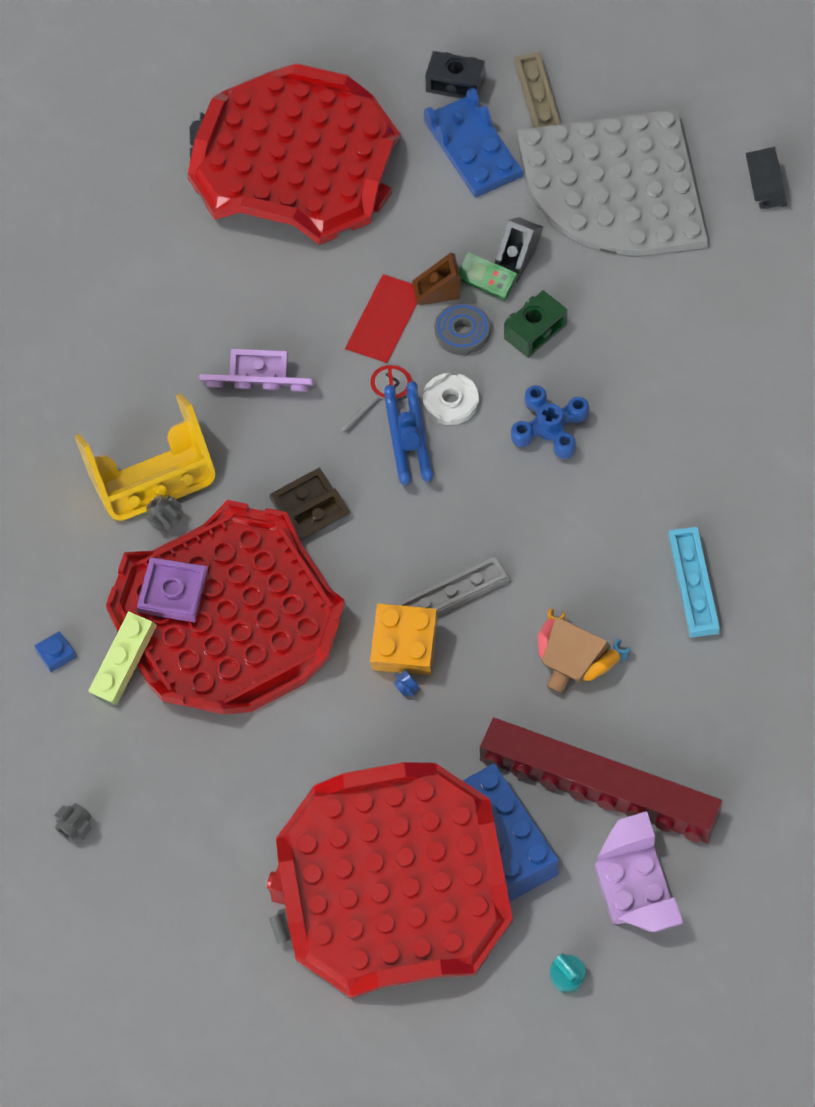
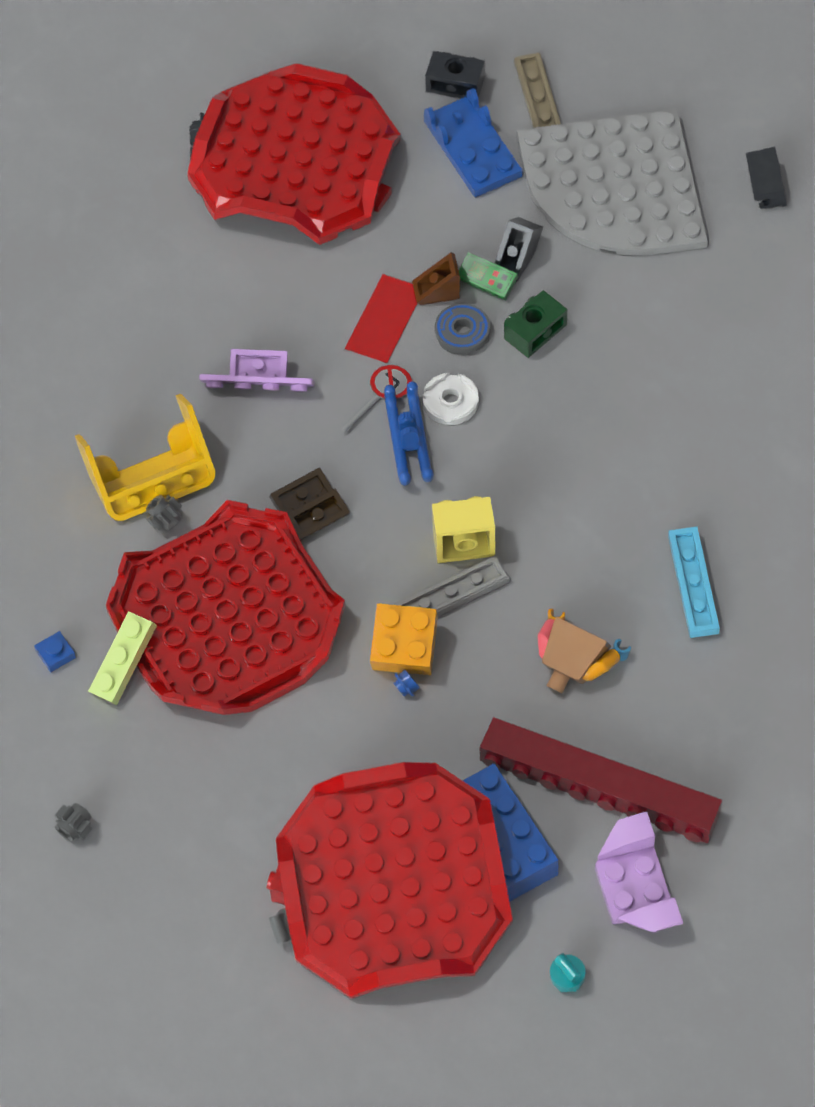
medium lavender tile [136,557,208,622] -> none
blue gear [511,385,590,459] -> none
none -> light yellow brick [432,496,495,563]

